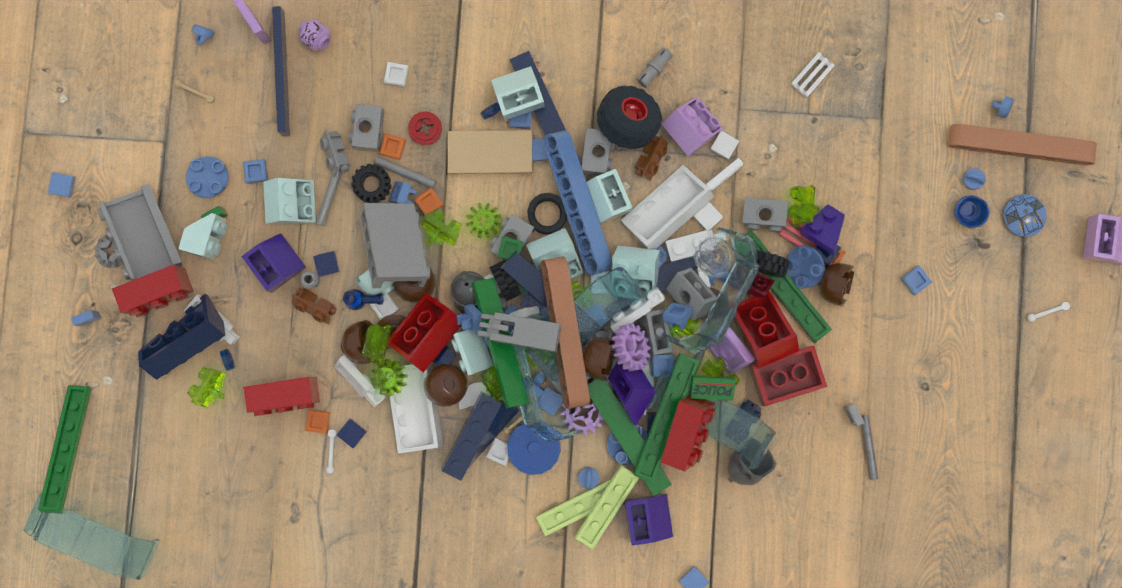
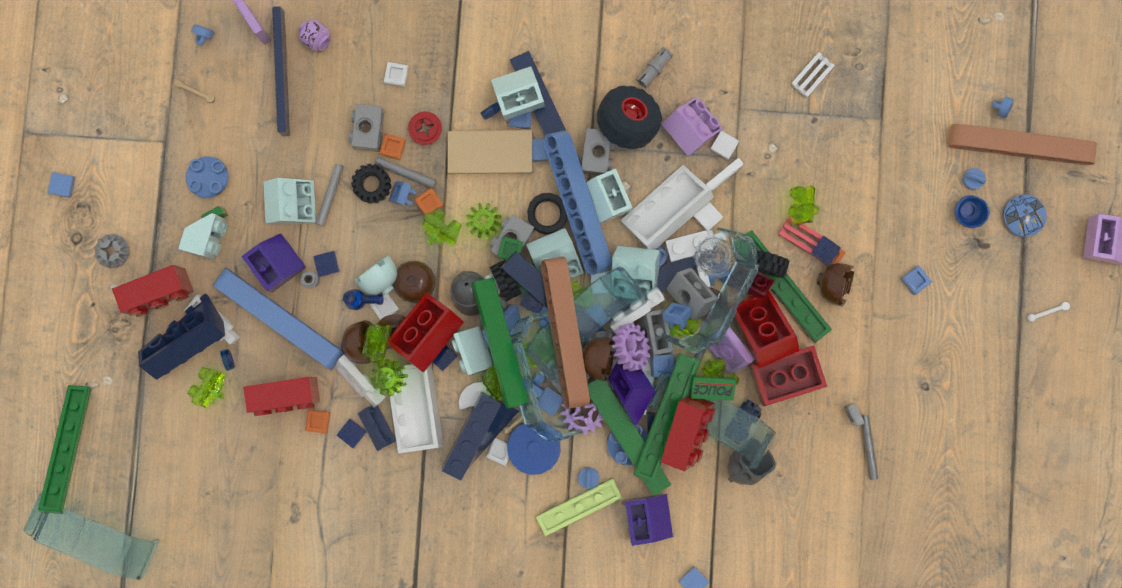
medium blue tile [71,310,101,327] -> none
light grey panel [97,184,182,281] -> none
medium blue tile [243,159,268,184] -> none
dark orange hinge [292,288,337,325] -> none
light grey hinge [320,129,350,177] -> none
white hinge [326,429,337,474] -> none
light grey panel [360,203,430,288] -> none
reddish brown cylinder [424,364,468,407] -> none
medium blue tile [456,304,483,334] -> none
light grey hinge [477,312,562,353] -> none
white tile [509,306,540,318] -> none
yellowish green tile [574,465,639,550] -> none
dark orange hinge [635,136,668,181] -> none
light grey brick [742,197,790,232] -> none
medium blue dish [787,246,825,288] -> none
dark purple wing [800,204,845,255] -> none
none -> medium blue beam [213,268,344,370]
none -> dark blue hinge [358,405,396,451]

